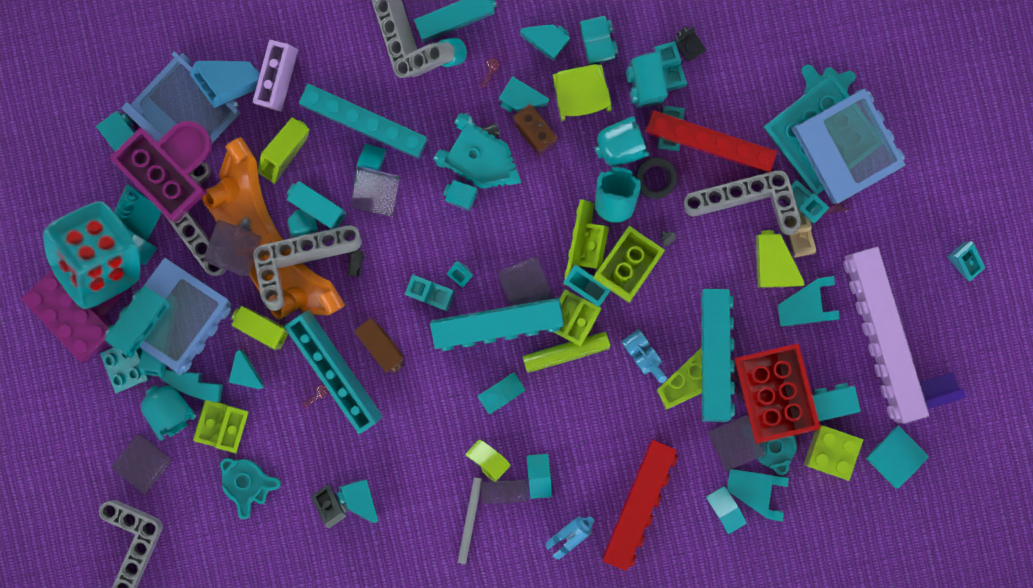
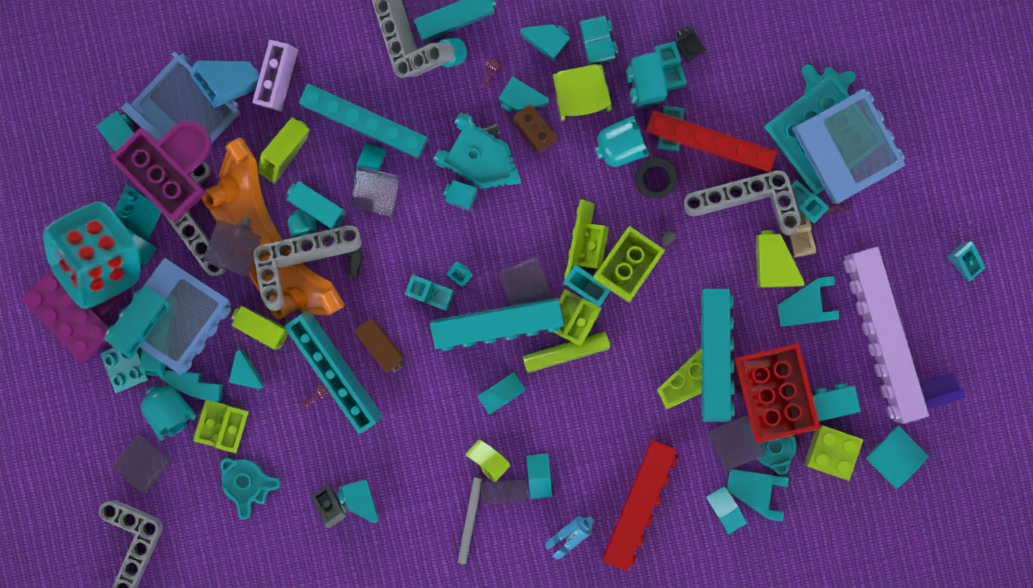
teal cylinder [595,167,640,223] -> none
dark azure beam [621,329,667,383] -> none

